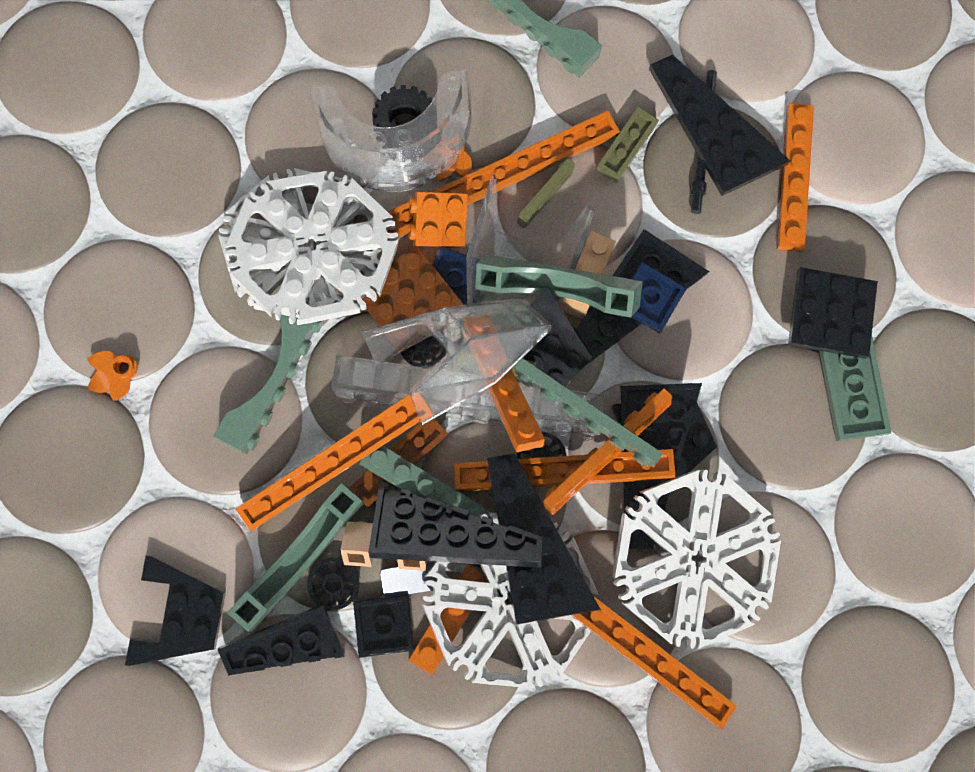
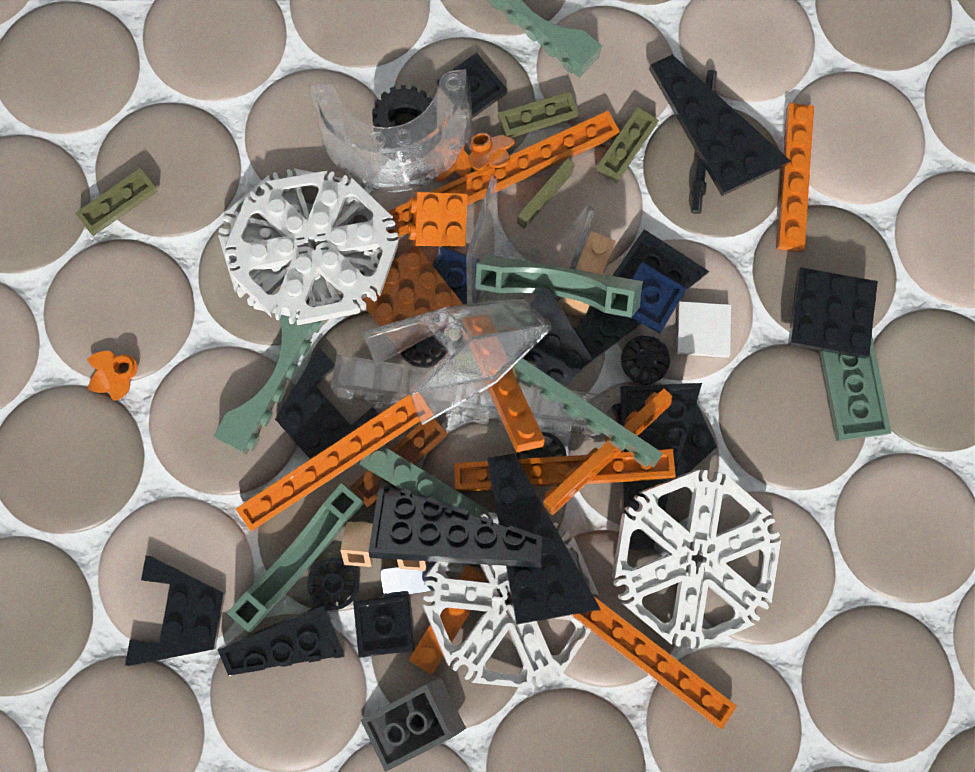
none -> olive plate [75,168,158,236]
none -> black wing [275,348,379,459]
none -> dark grey slope [361,677,466,772]
none -> black tile [437,52,508,122]
none -> orange plate [468,133,515,171]
none -> olive plate [498,91,579,138]
none -> black wheel [620,335,671,385]
none -> white tile [676,301,731,358]

